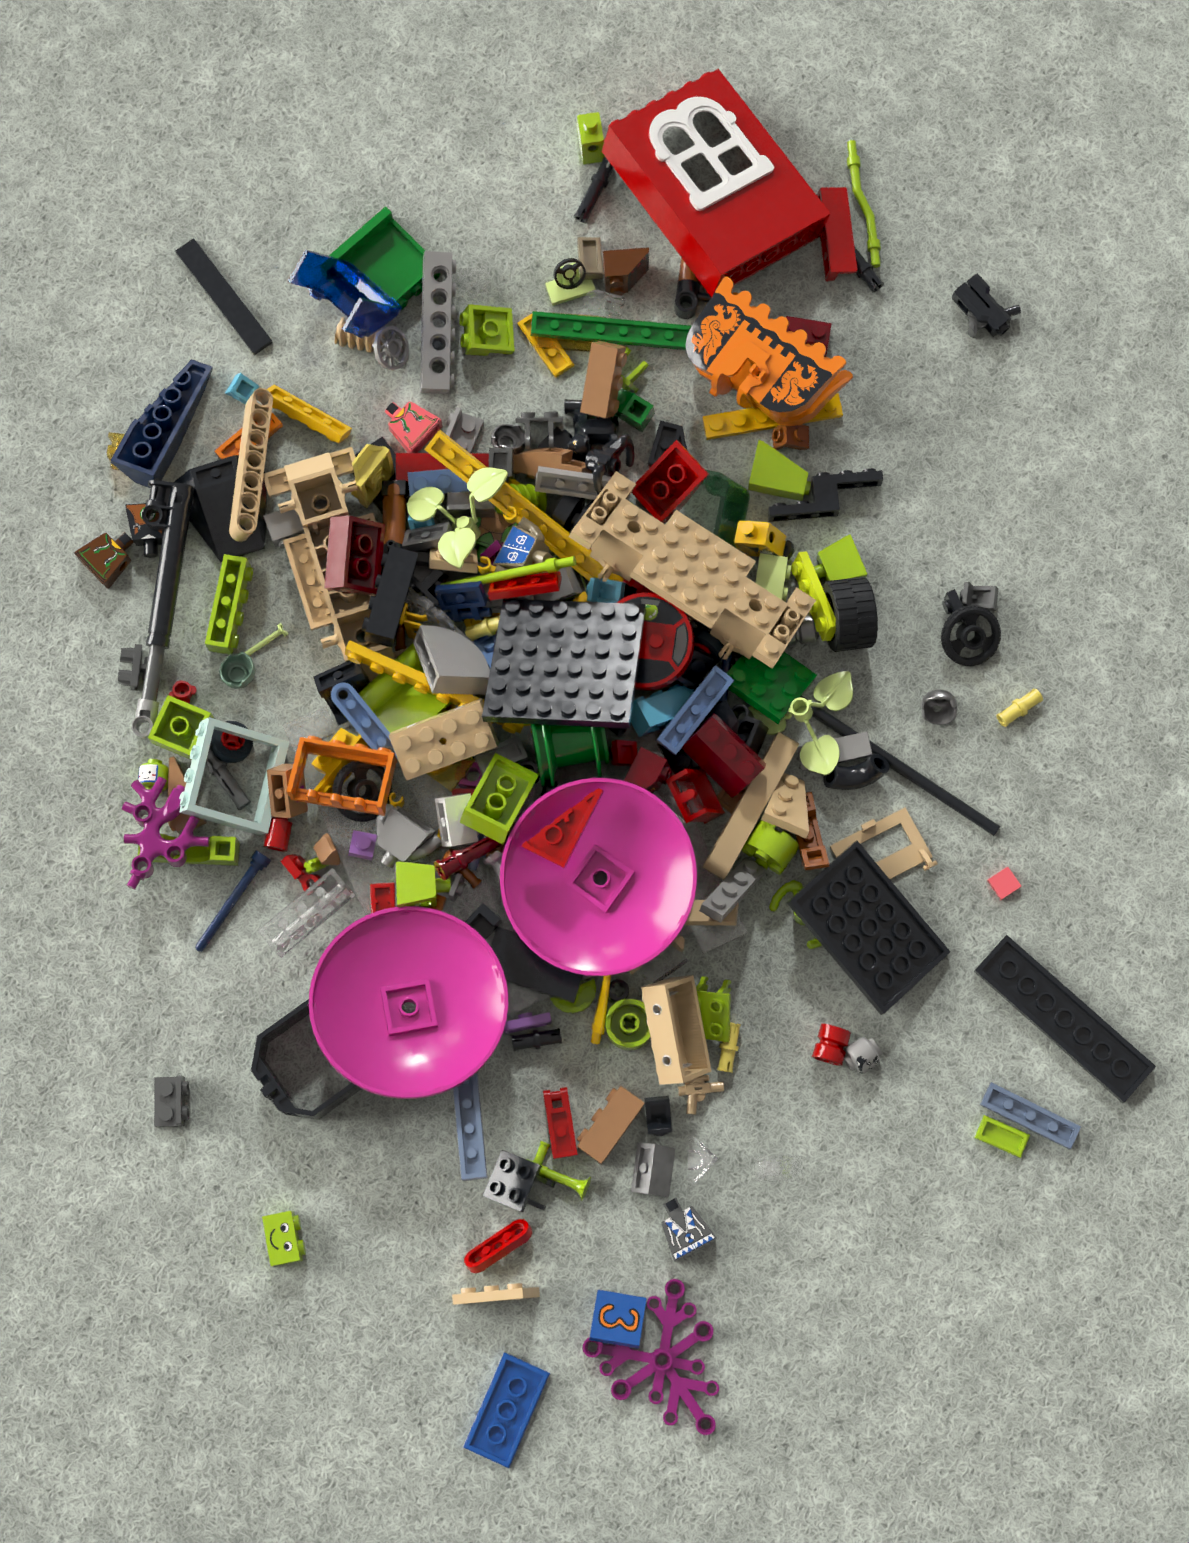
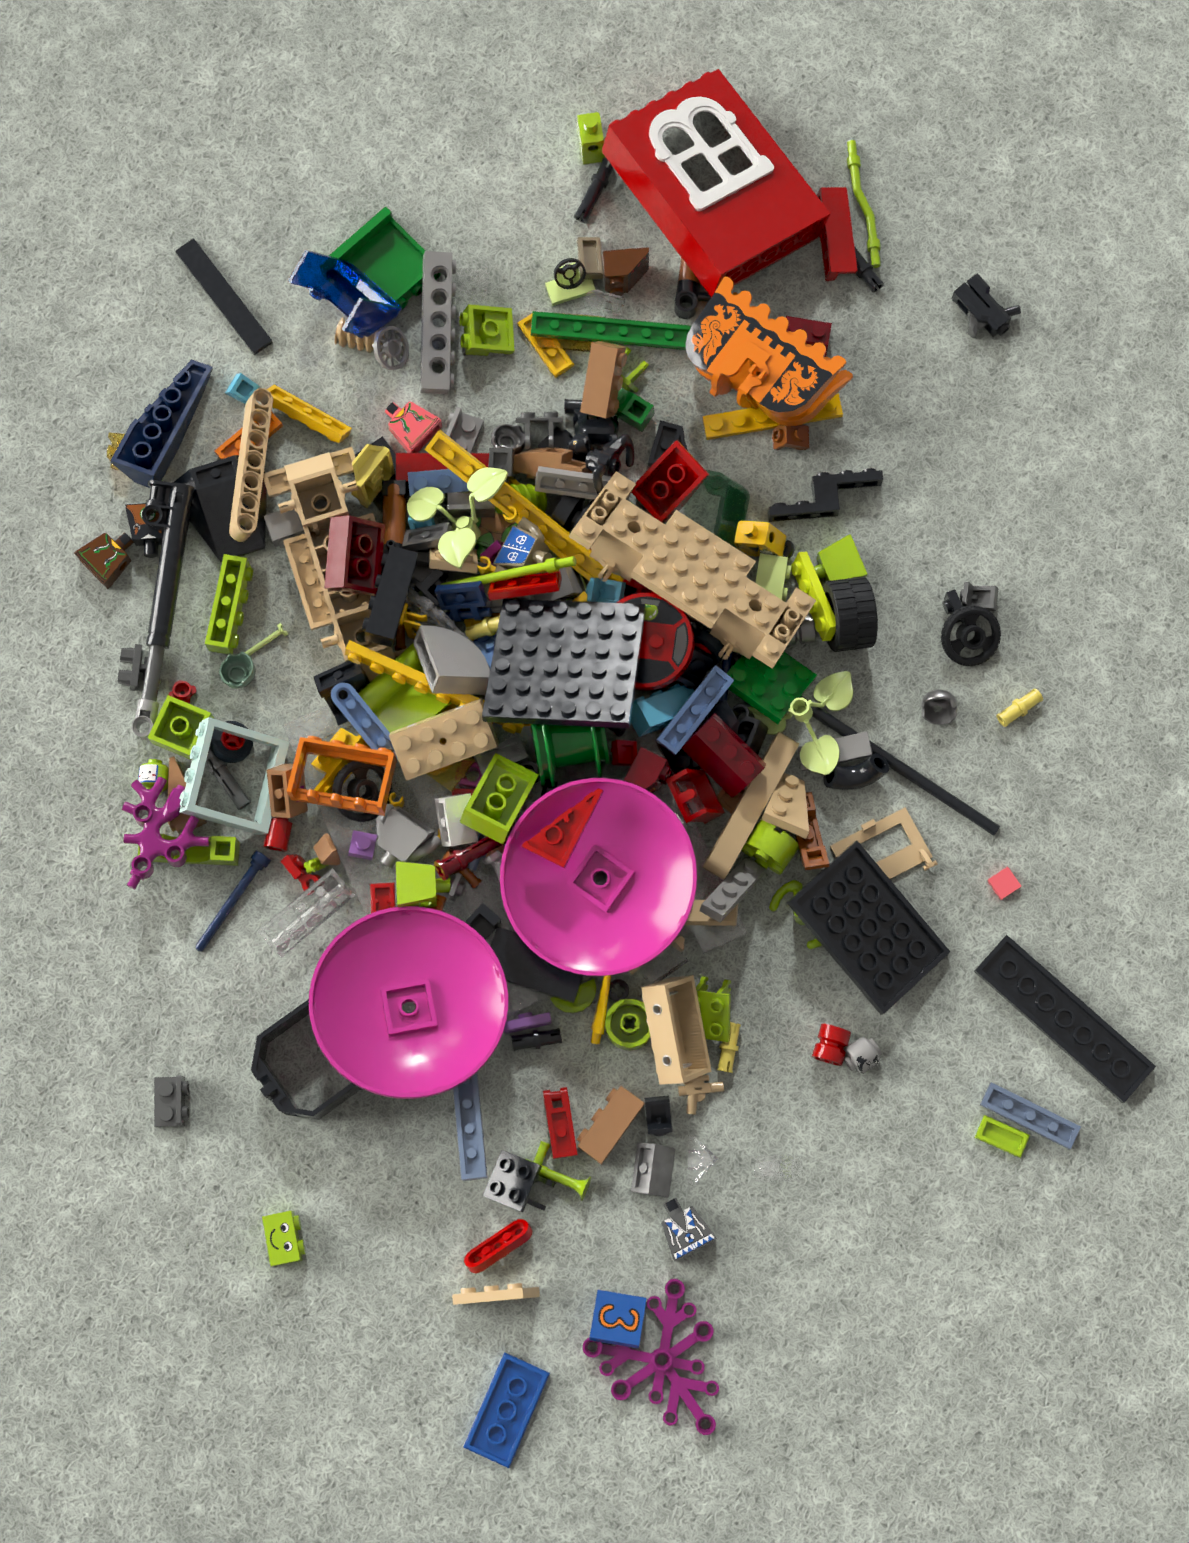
lime slope [748,440,811,501] -> none

